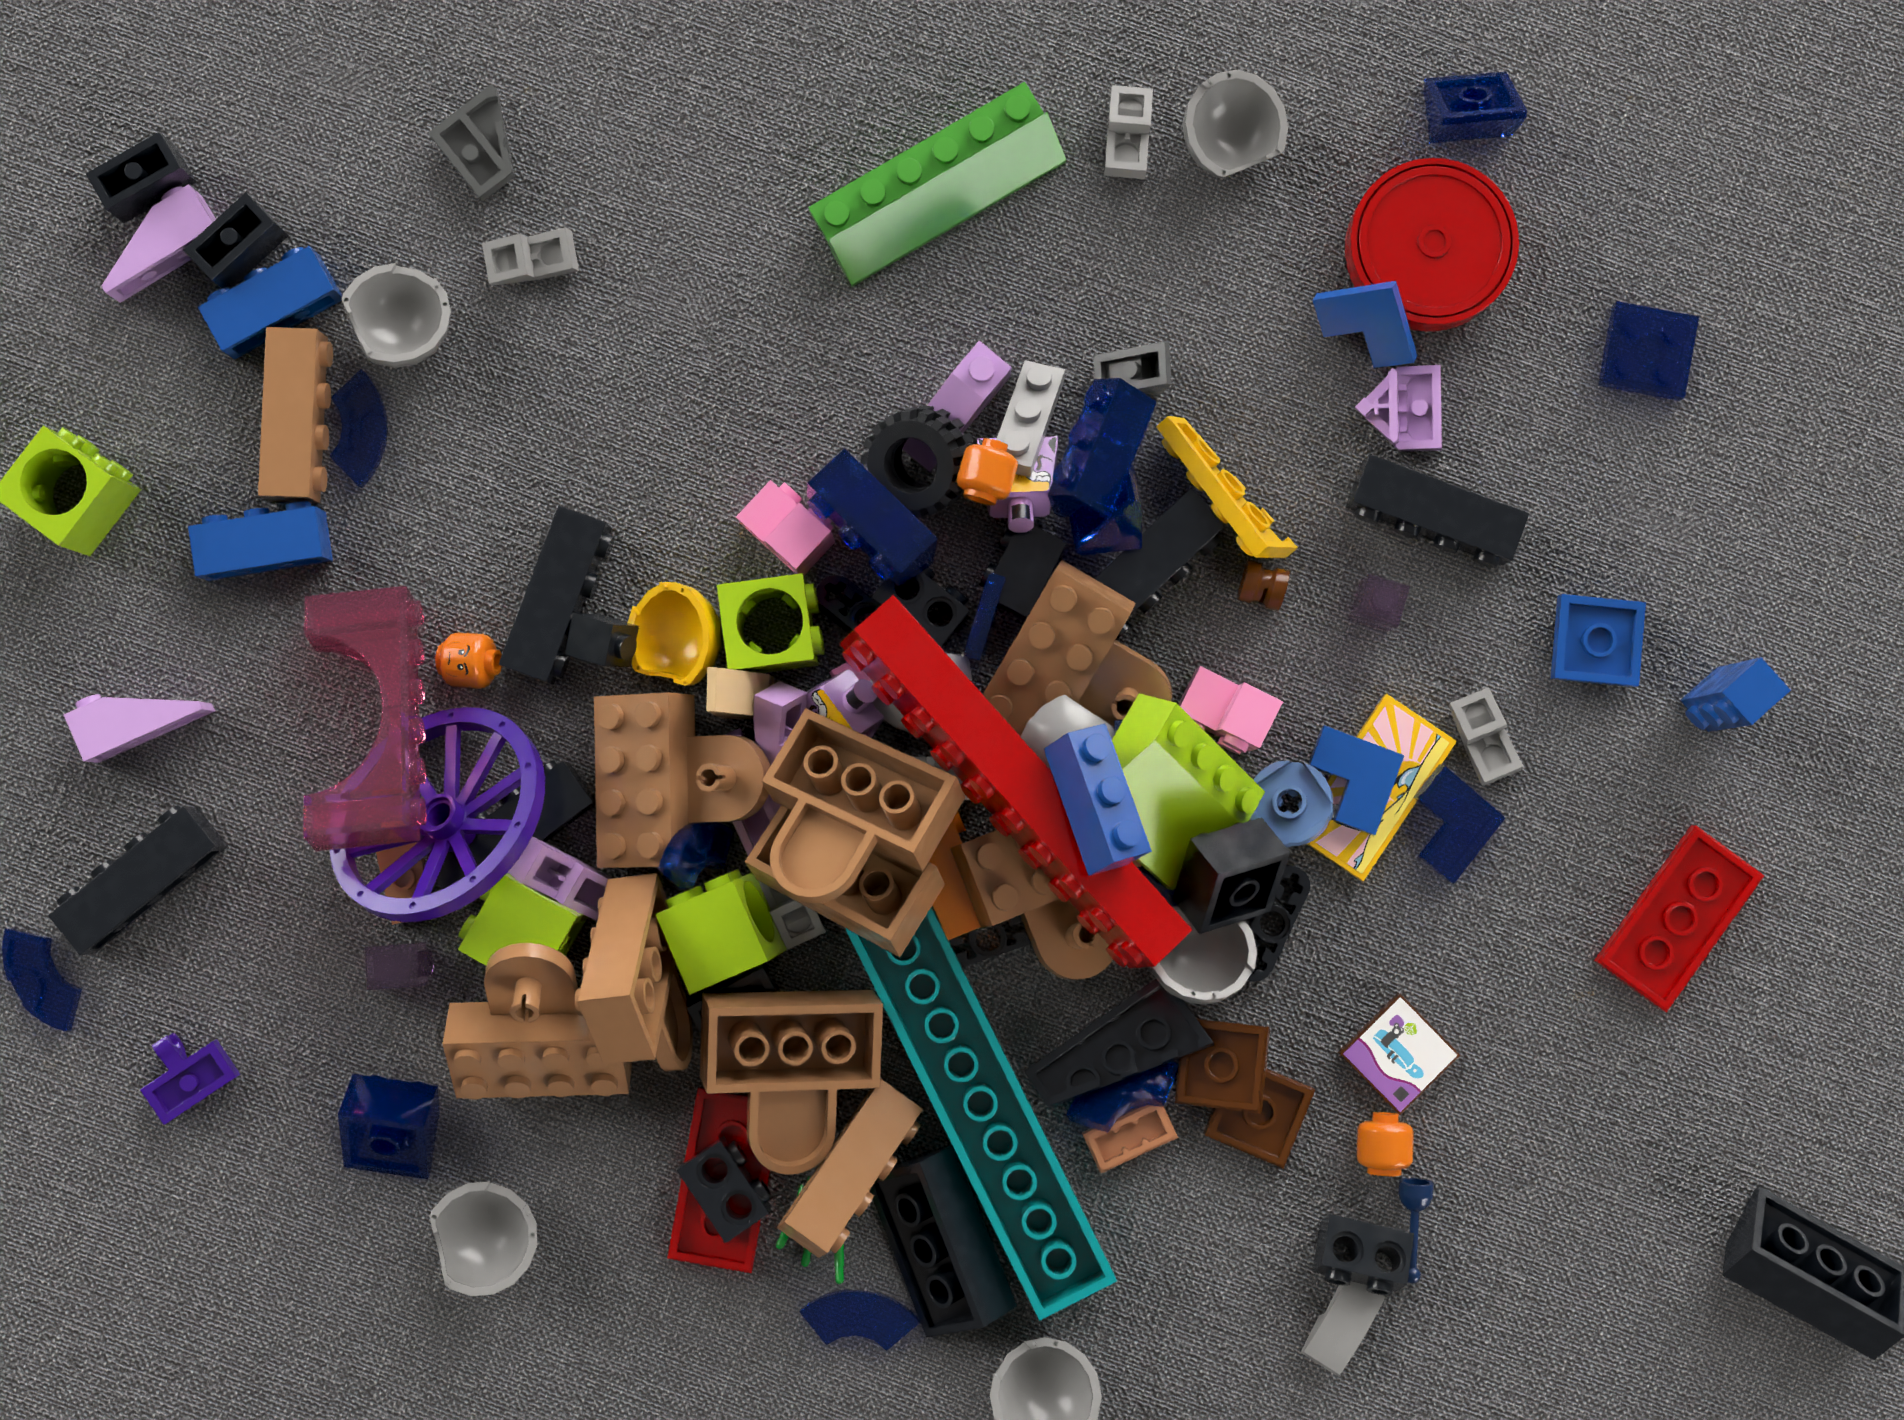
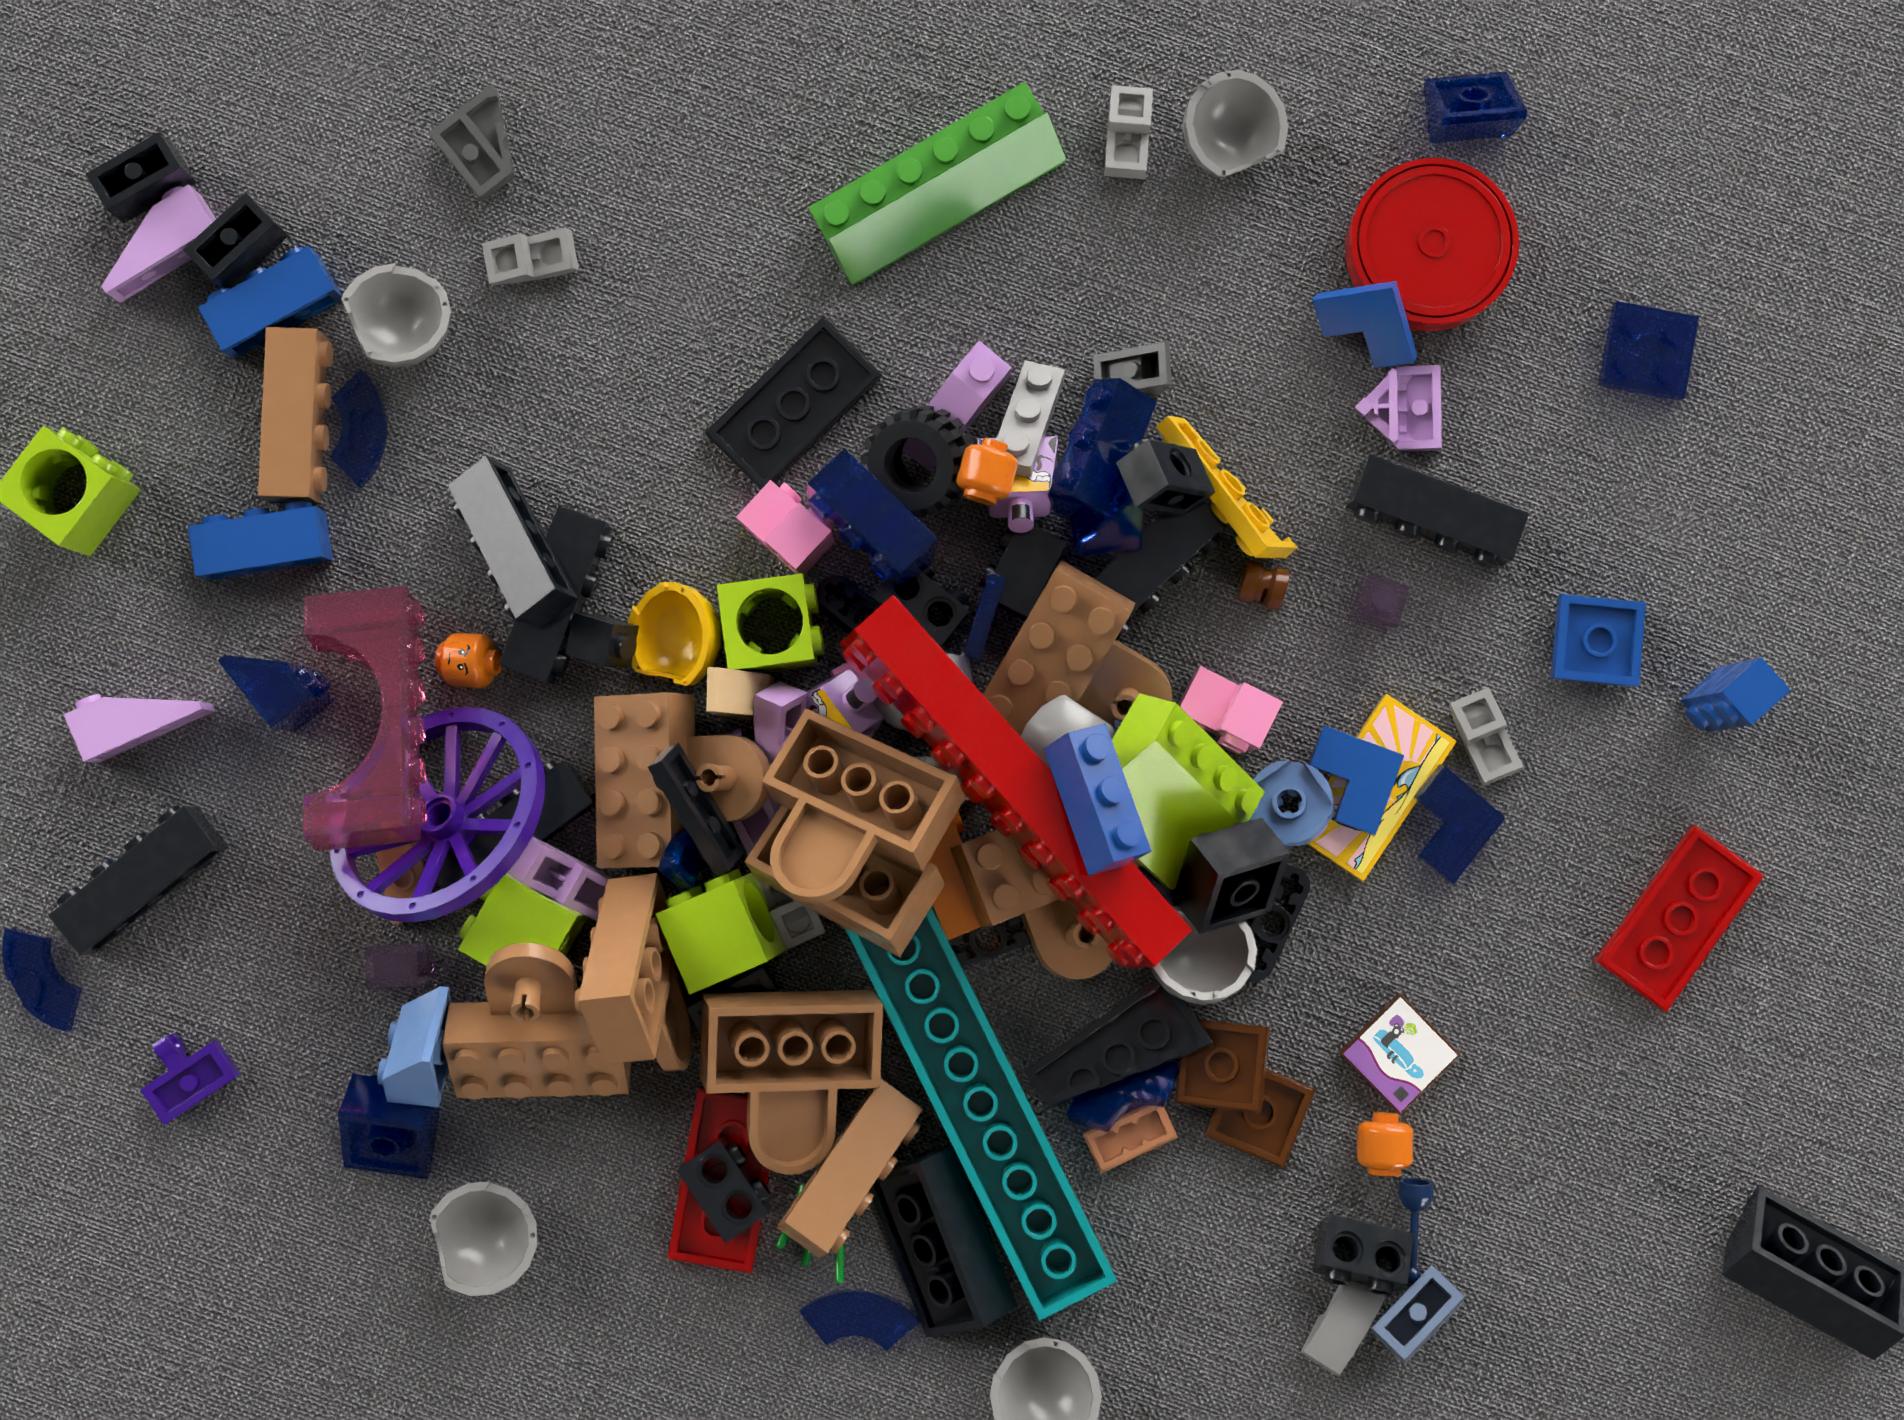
none -> clear blue slope [218,655,335,732]
none -> medium blue slope [377,986,452,1107]
none -> brick [447,455,578,629]
none -> black plate [648,742,745,876]
none -> black tile [704,316,883,490]
none -> black brick [1116,439,1216,515]
none -> sand blue brick [1372,1265,1465,1365]

